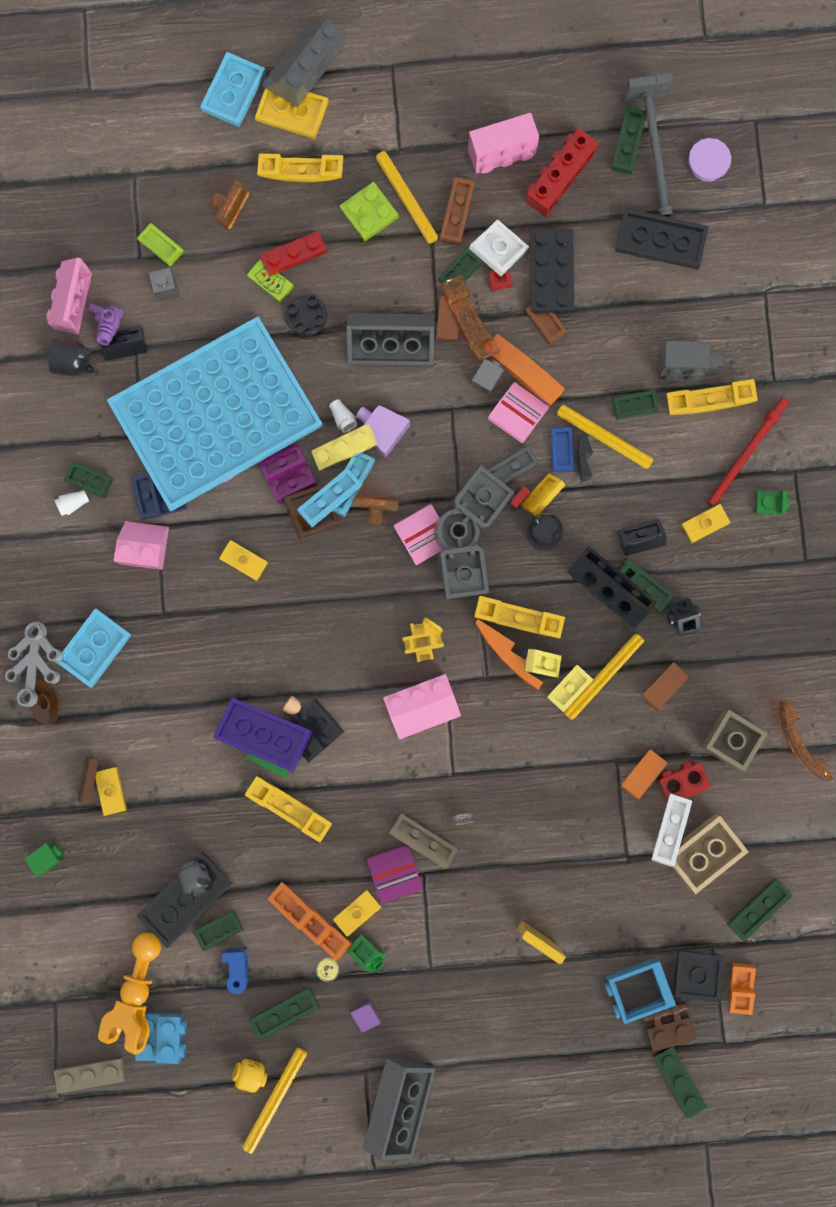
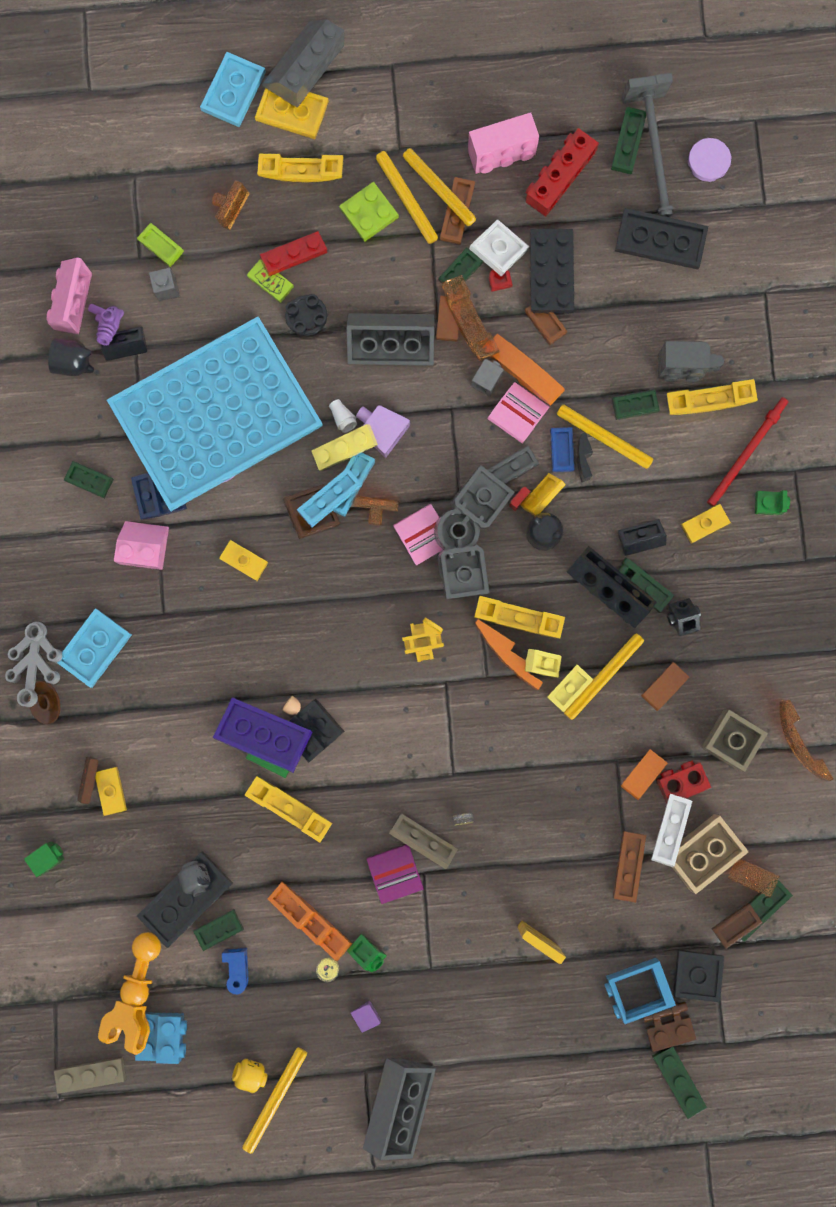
white cone [54,490,89,516] -> none
dark green plate [249,986,320,1041] -> none
magenta slope [258,444,317,504] -> none
yellow plate [333,889,382,937] -> none
bright pink slope [383,674,461,739] -> none
orange slope [729,963,756,1015] -> none
none -> yellow axle [403,148,476,226]
none -> dark orange plate [613,831,646,903]
none -> reddish brown tile [711,903,763,949]
none -> clear orange tile [728,859,780,898]

